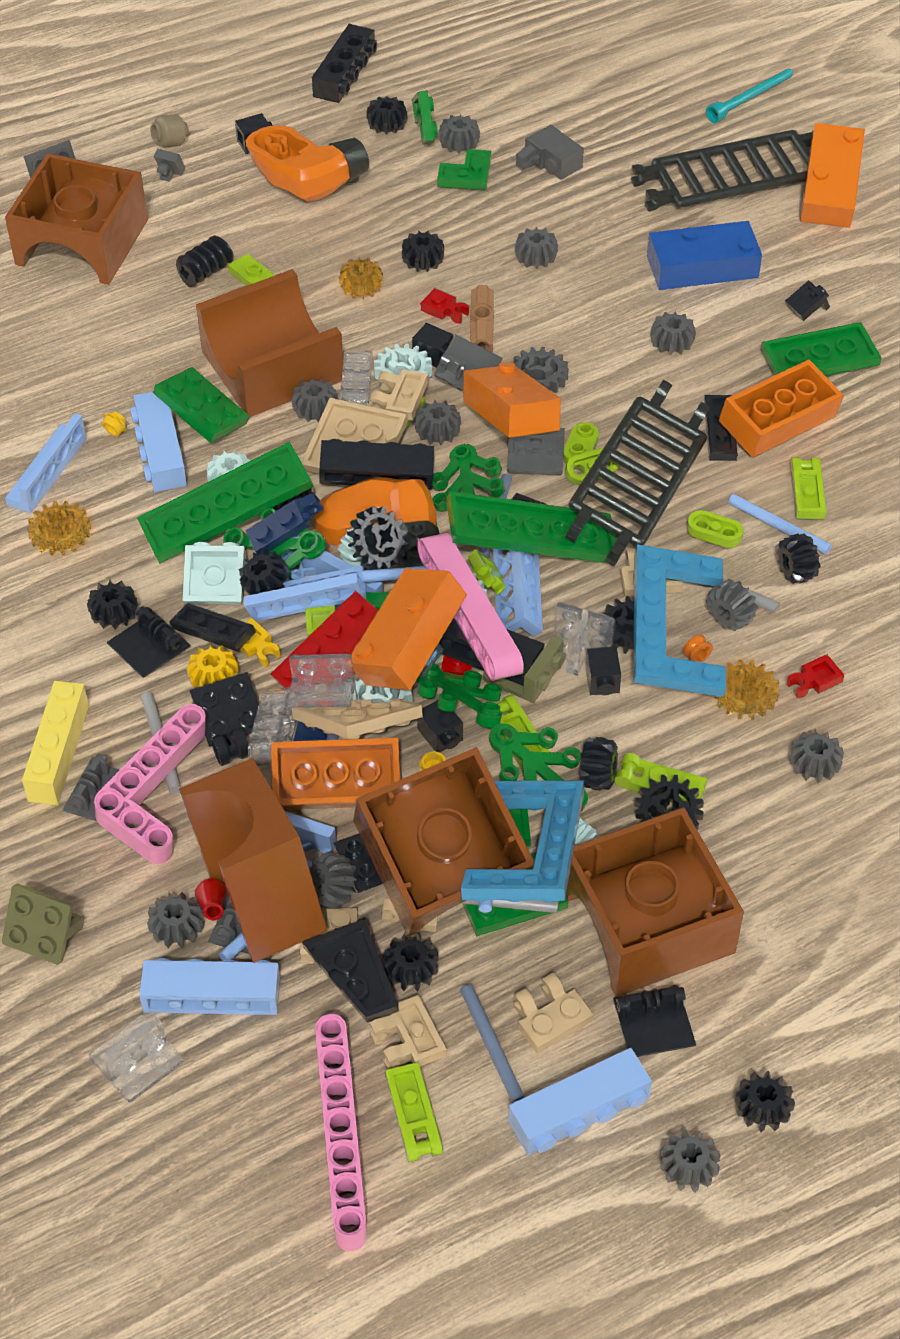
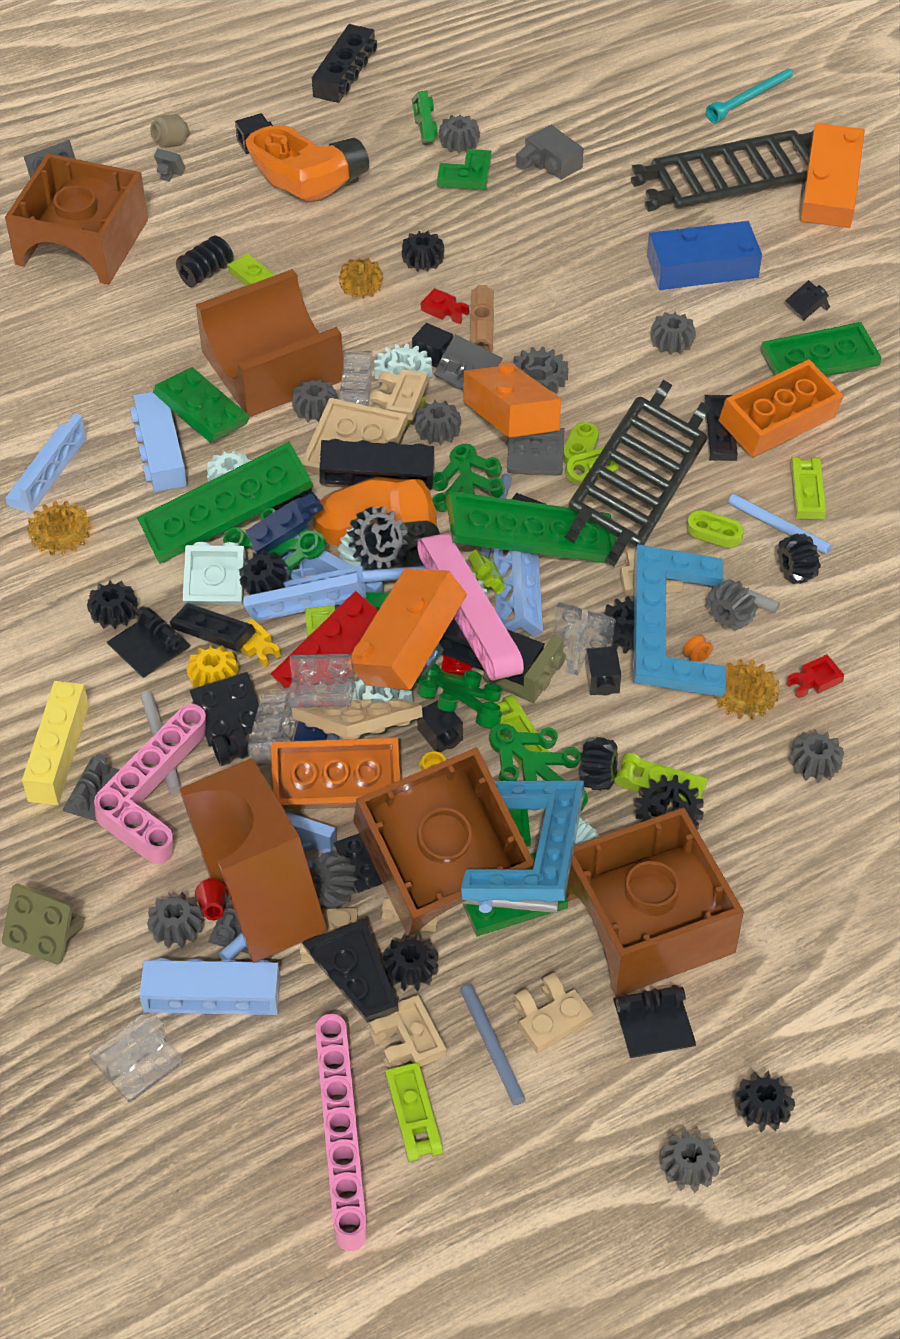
yellow plate [101,411,127,437] -> none
black gear [366,95,407,135] -> none
light blue brick [508,1048,652,1155] -> none
dark grey gear [515,227,558,269] -> none

